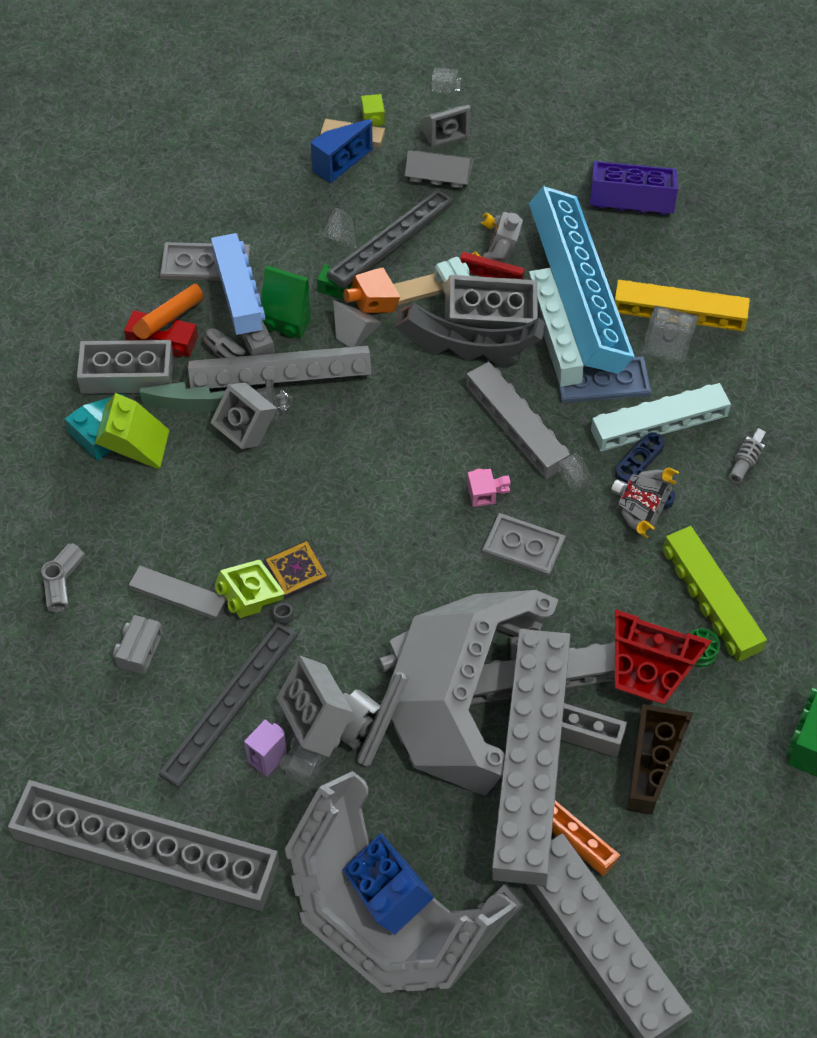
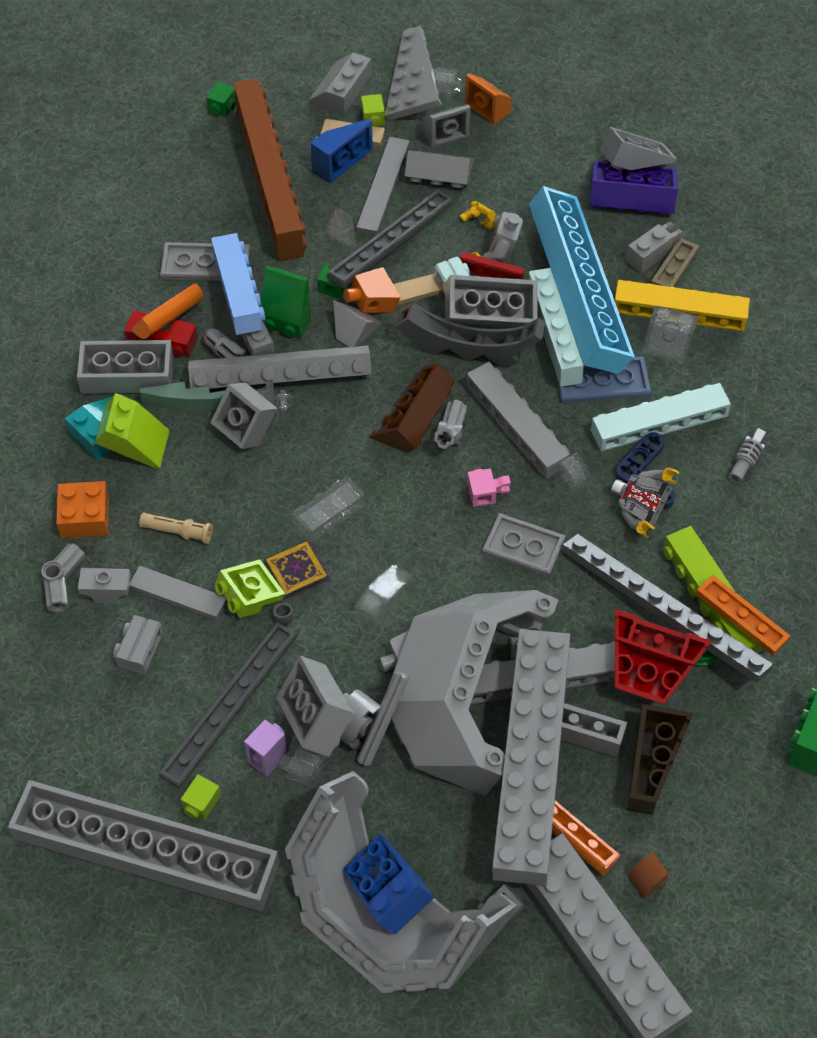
none -> orange brick [56,481,109,538]
none -> light grey brick [78,568,131,603]
none -> tan pin [139,512,213,544]
none -> lime brick [180,774,222,821]
none -> green brick [206,82,236,117]
none -> dark orange brick [233,78,307,262]
none -> clear brick [292,476,366,544]
none -> light grey slope [309,53,372,114]
none -> clear slope [355,564,414,631]
none -> light grey tile [357,137,410,235]
none -> reddish brown wedge [369,363,455,451]
none -> light grey wing [385,26,442,120]
none -> light grey piece [434,400,467,449]
none -> yellow hose [459,201,496,222]
none -> orange slope [465,73,512,125]
none -> plate [562,534,773,683]
none -> light grey slope [600,127,677,170]
none -> light grey hinge [626,222,684,274]
none -> dark orange brick [628,853,669,898]
none -> dark tan plate [651,238,699,287]
none -> orange plate [696,575,790,656]

